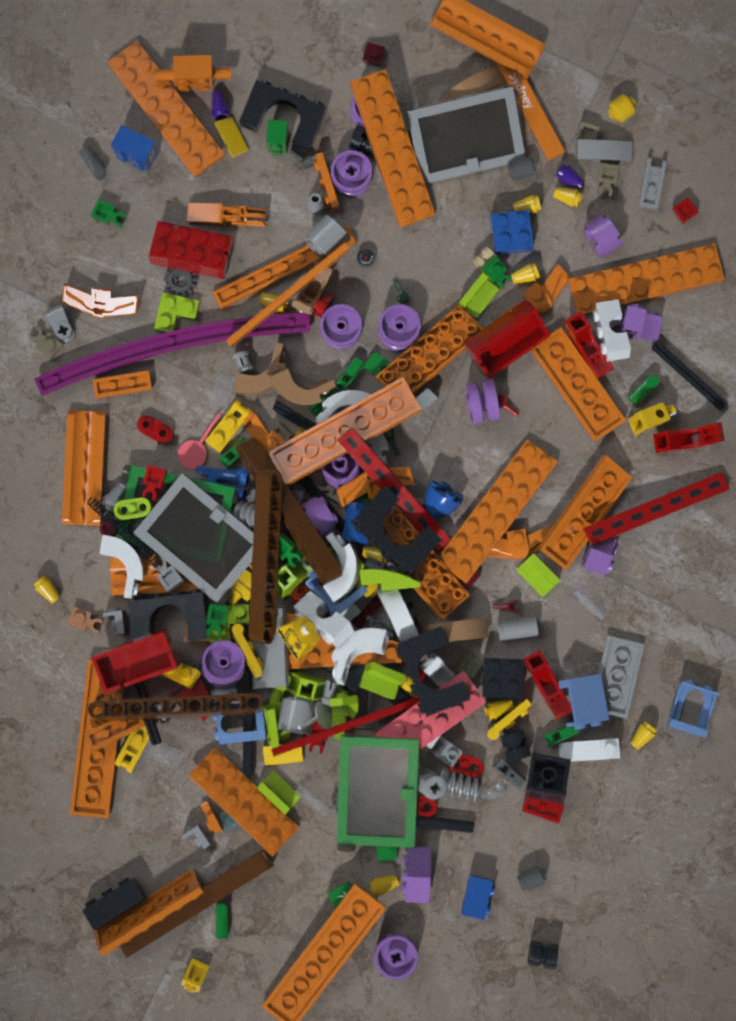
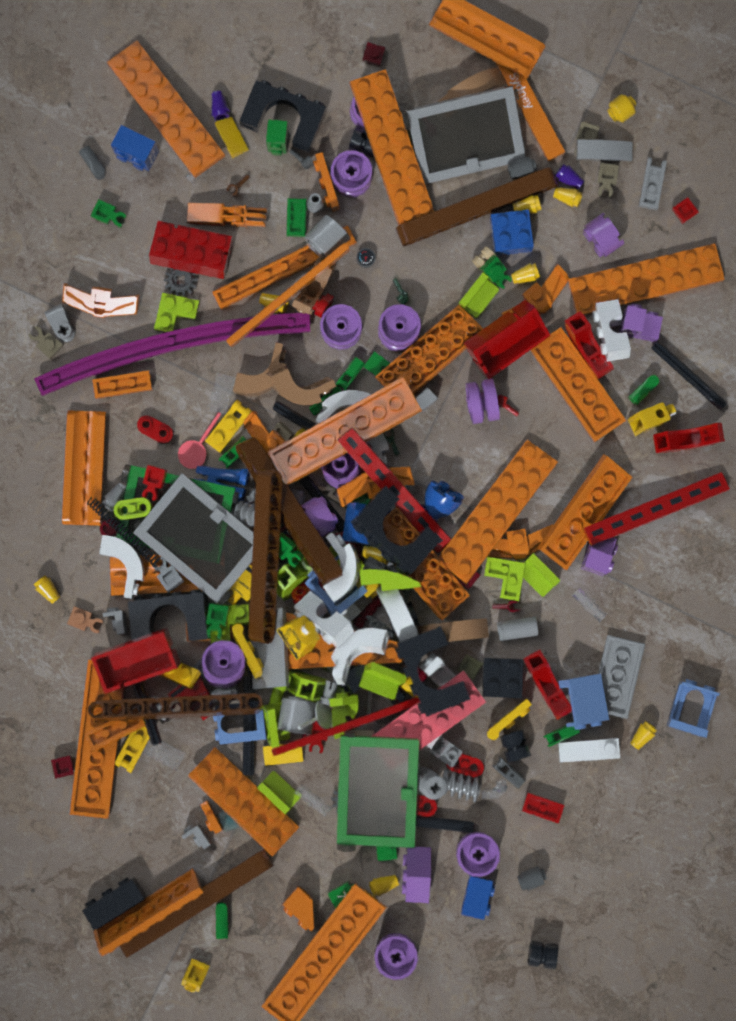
orange brick [155,55,231,92] -> none
light grey bush [232,350,254,374] -> none
yellow cone [484,698,514,720] -> none
black brick [525,753,571,804] -> none
none -> dark red plate [51,755,75,779]
none -> reddish brown hand [227,175,250,196]
none -> orange slope [282,885,314,931]
none -> green plate [286,198,306,237]
none -> reddish brown beam [395,167,558,246]
none -> medium lavender wheel [456,832,500,877]
none -> lime plate [484,556,526,601]

